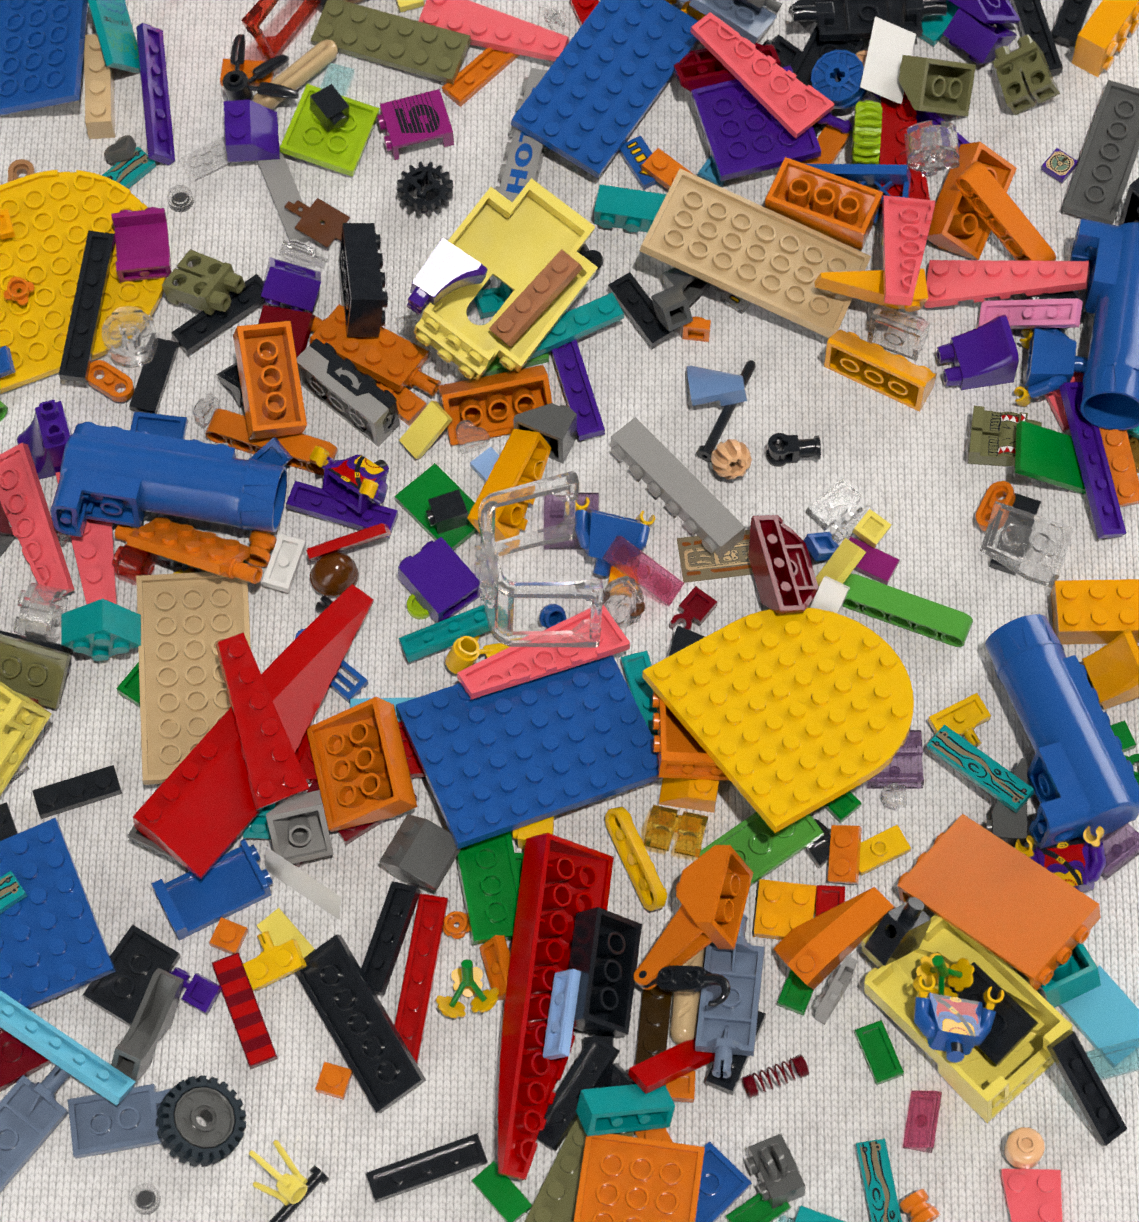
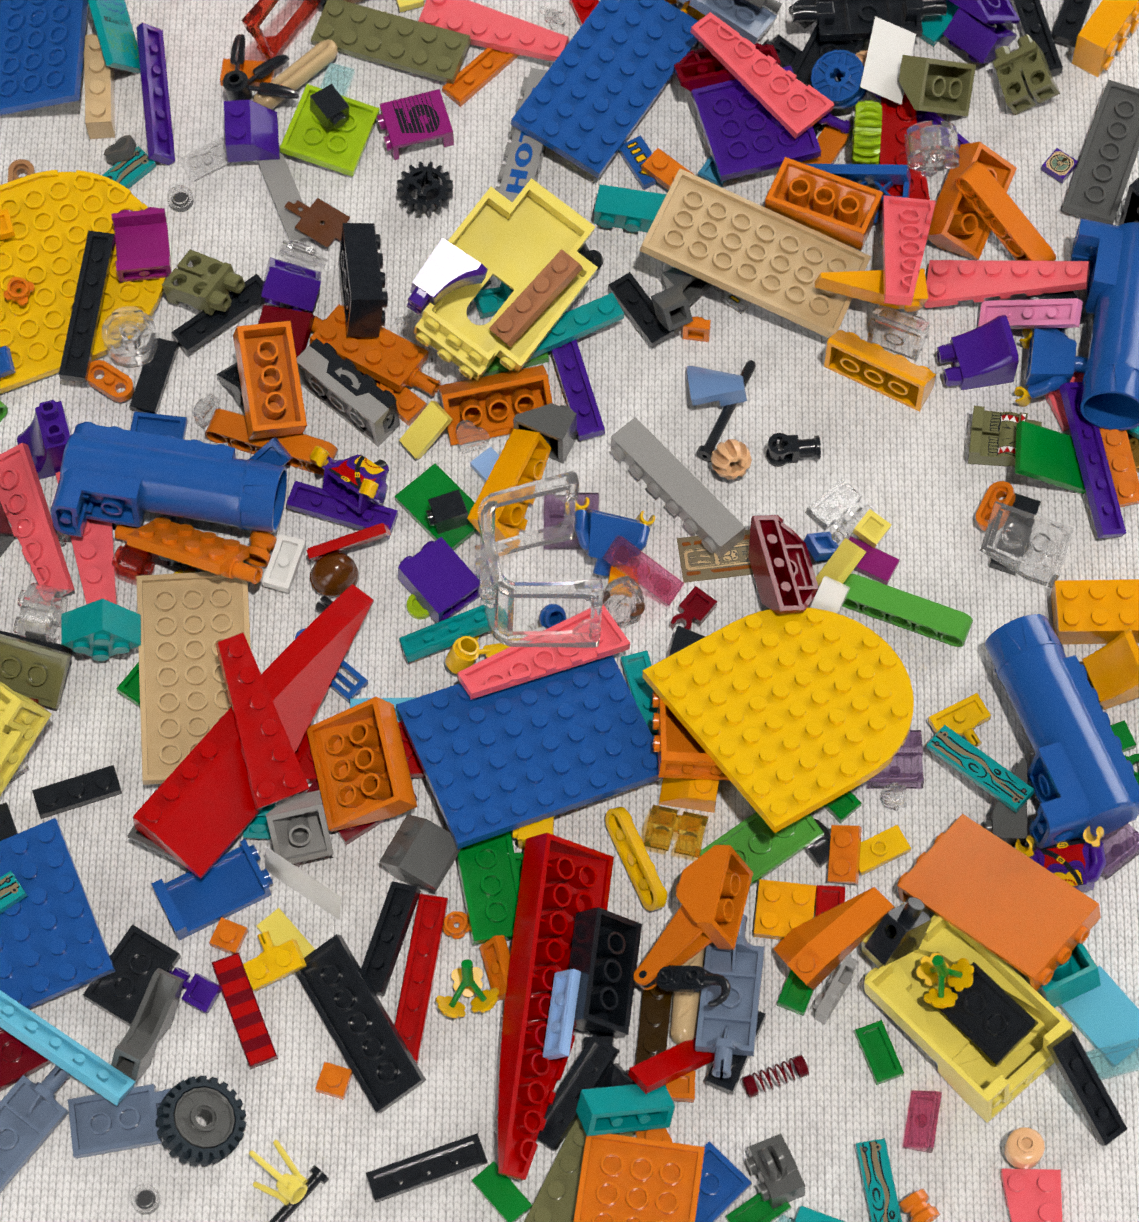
torso [913,975,1004,1063] -> none

